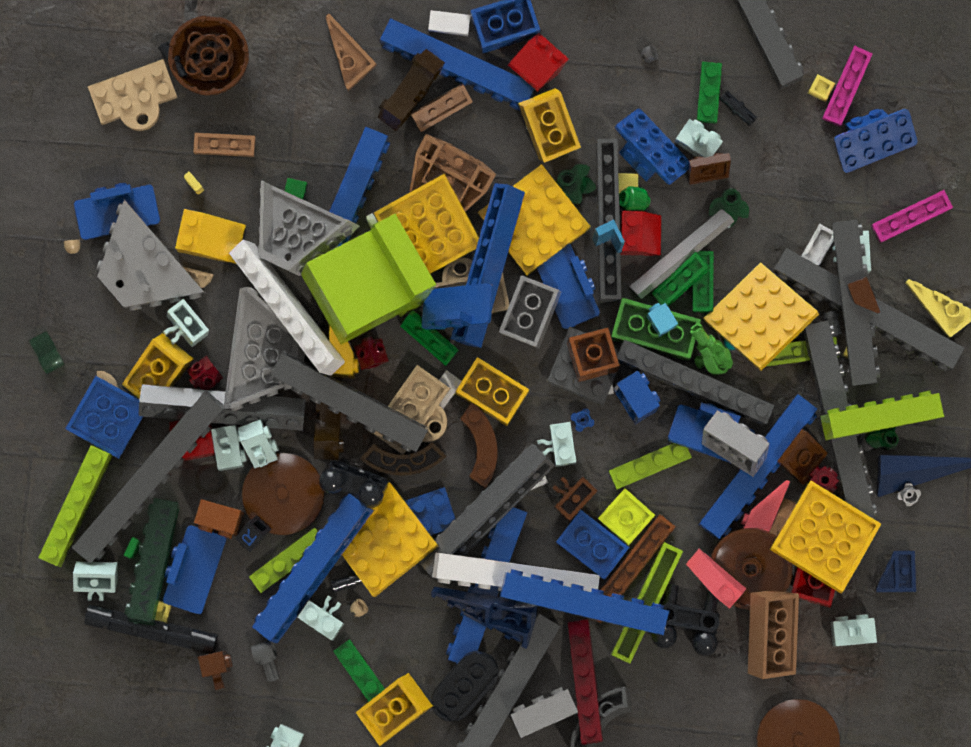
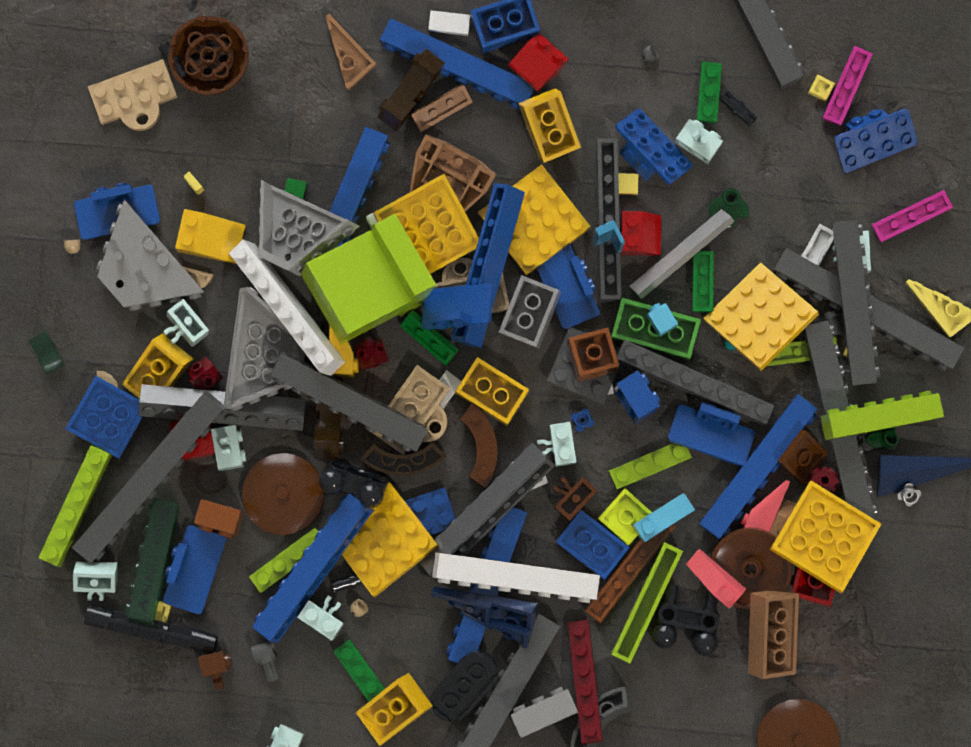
green tile [124,537,142,559] -> none
medium nougat plate [193,133,256,157] -> none
black brick [235,515,272,552] -> none
light aqua brick [238,419,279,468] -> none
blue brick [500,569,669,635] -> none
dark green plate [557,164,596,204] -> none
green head [619,186,650,212] -> none
green plate [652,252,710,307] -> none
reddish brown plate [688,153,731,185] -> none
bright green pin [690,324,733,376] -> none
light grey brick [702,410,770,477] -> none
light aqua brick [830,614,877,647] -> none
reddish brown tile [847,277,880,313] -> none
dark blue wing [875,551,916,593] -> none
none -> medium azure slope [632,493,695,543]

